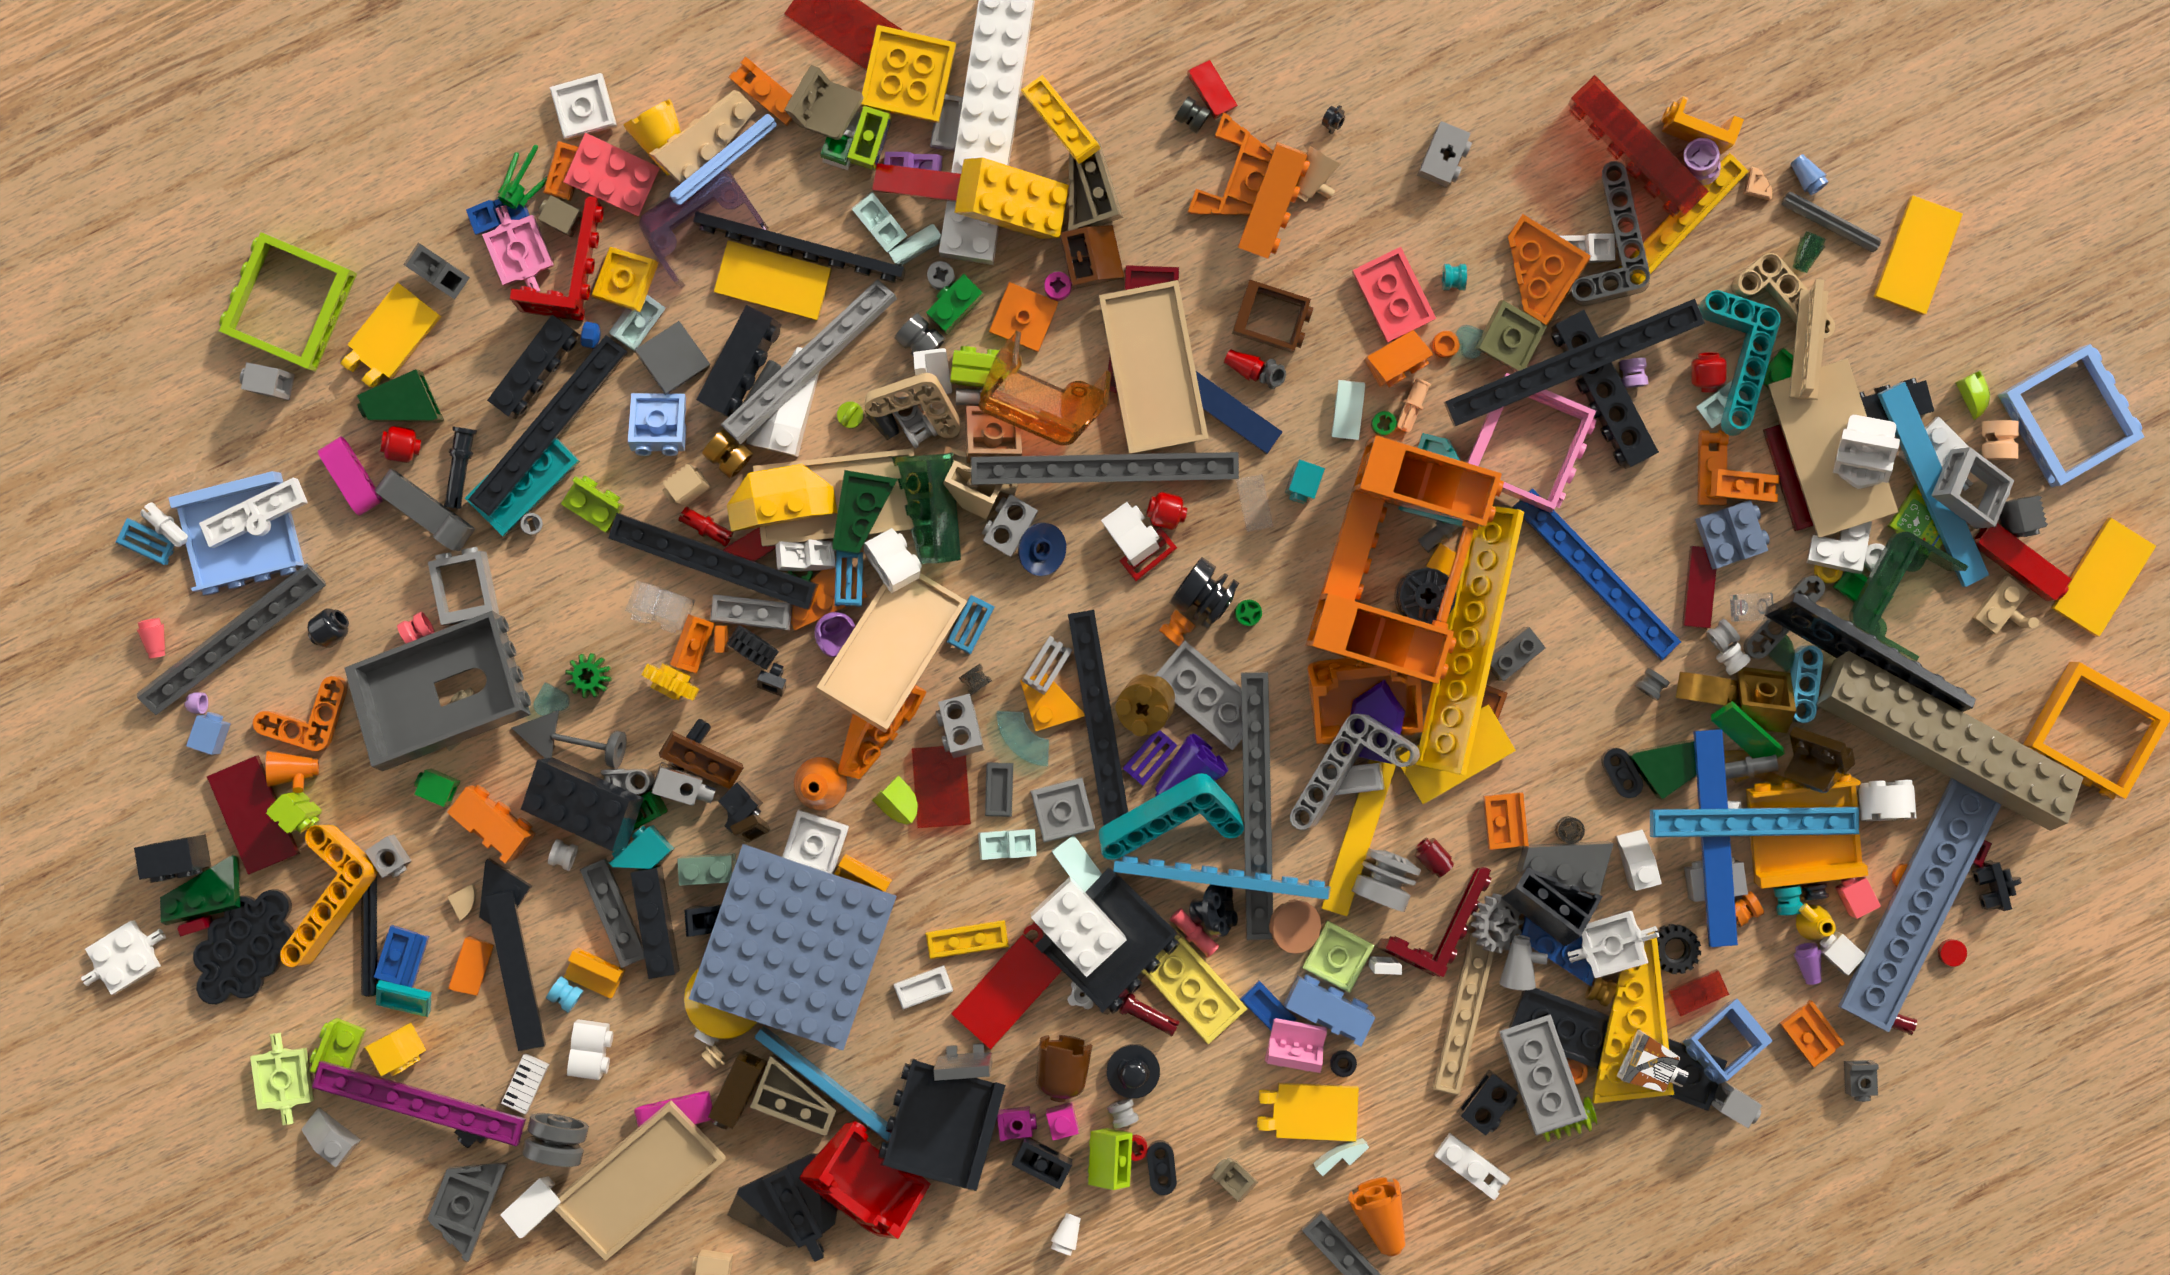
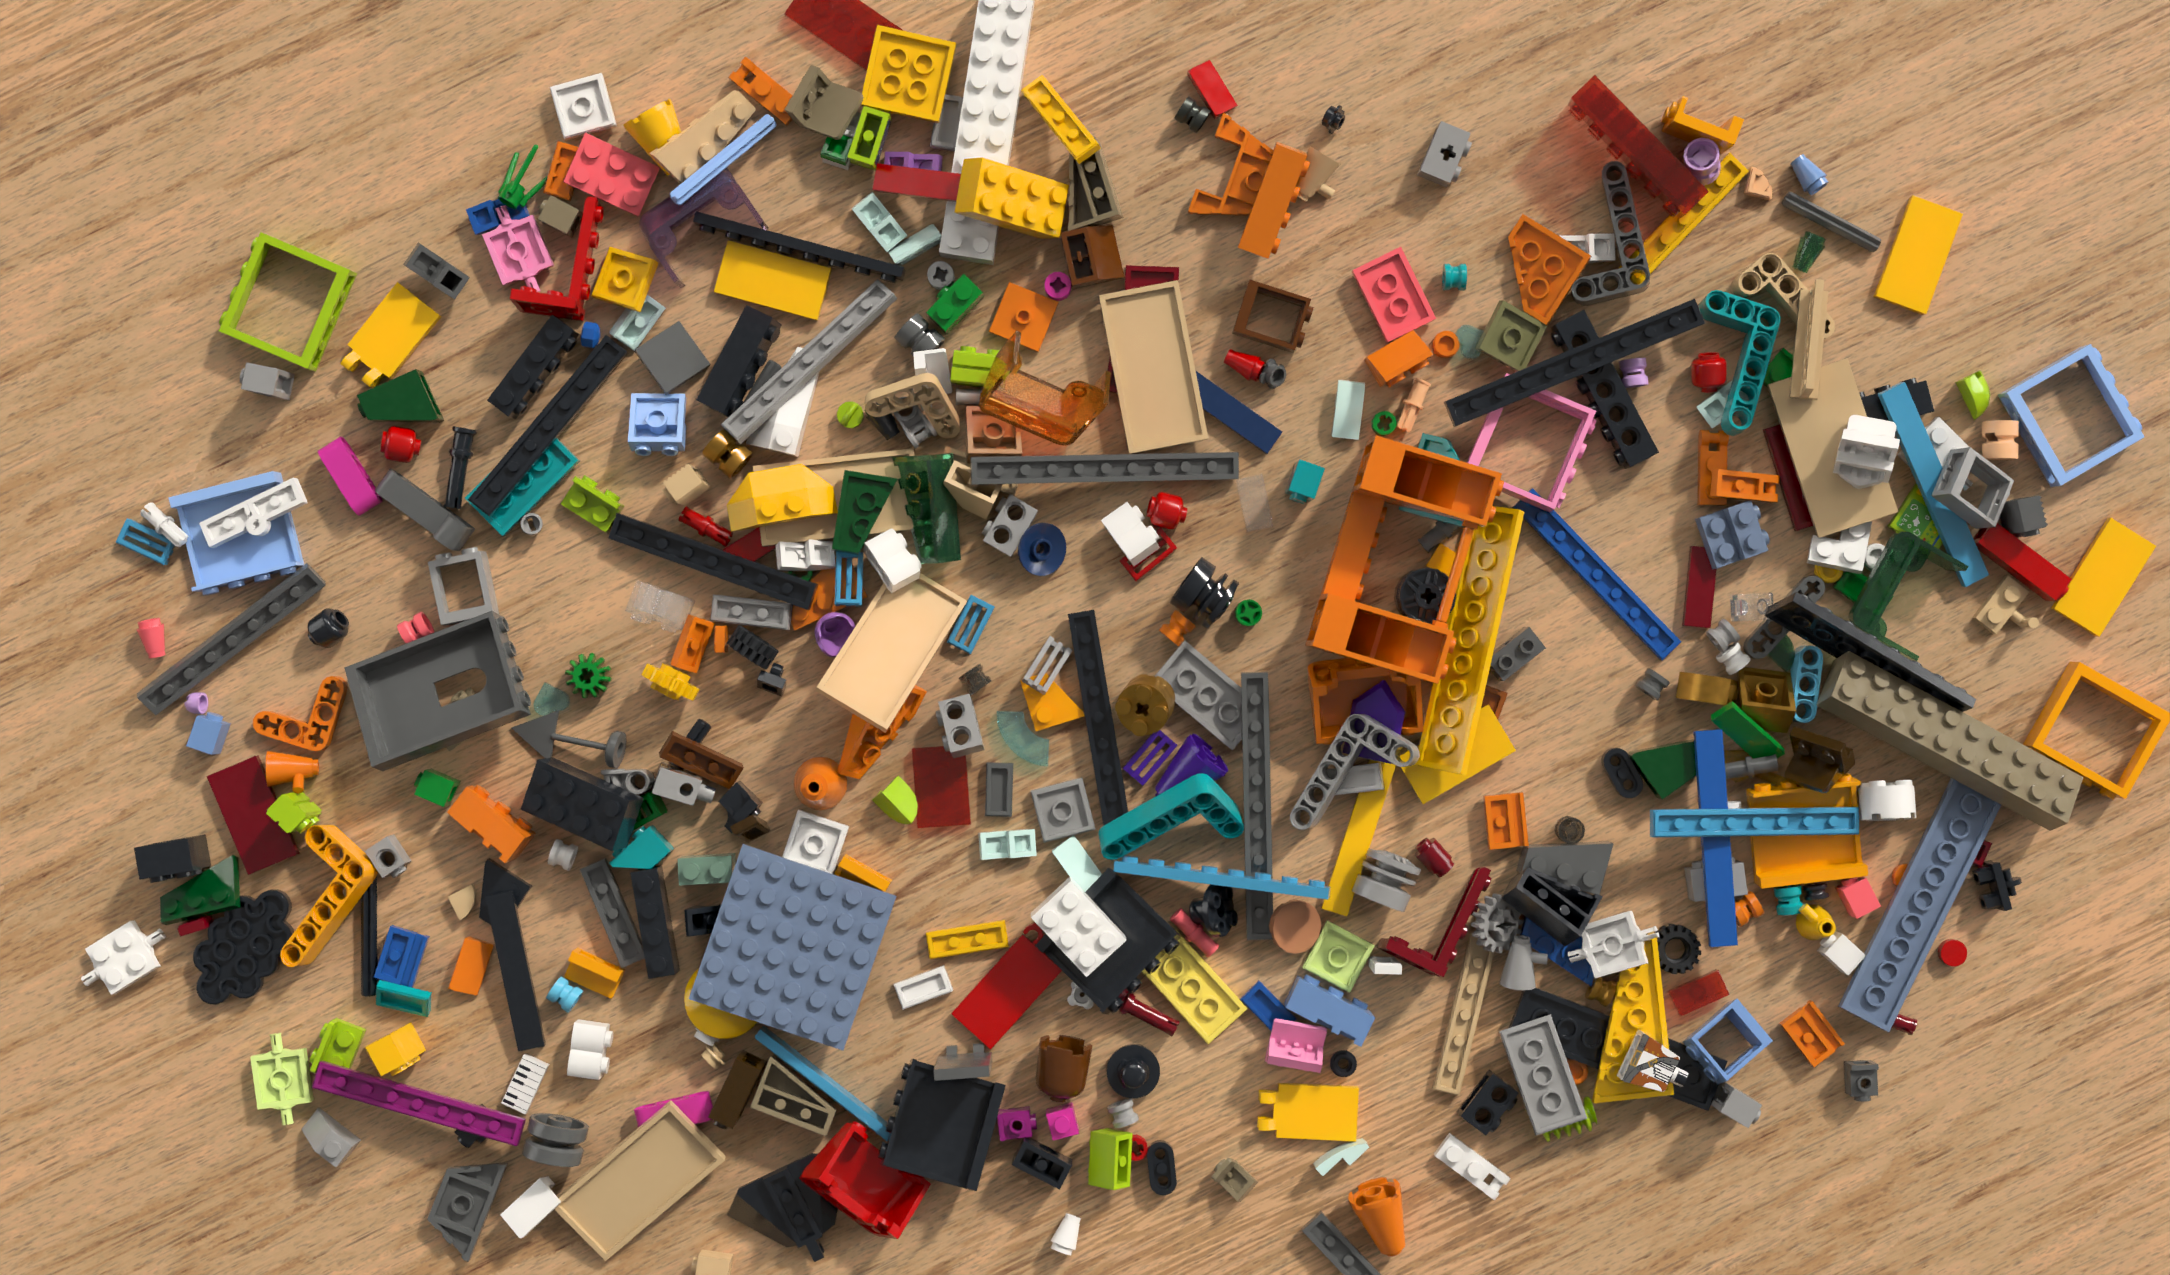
white slope [1616,829,1662,891] -> none
medium lavender cone [1794,943,1822,985] -> none

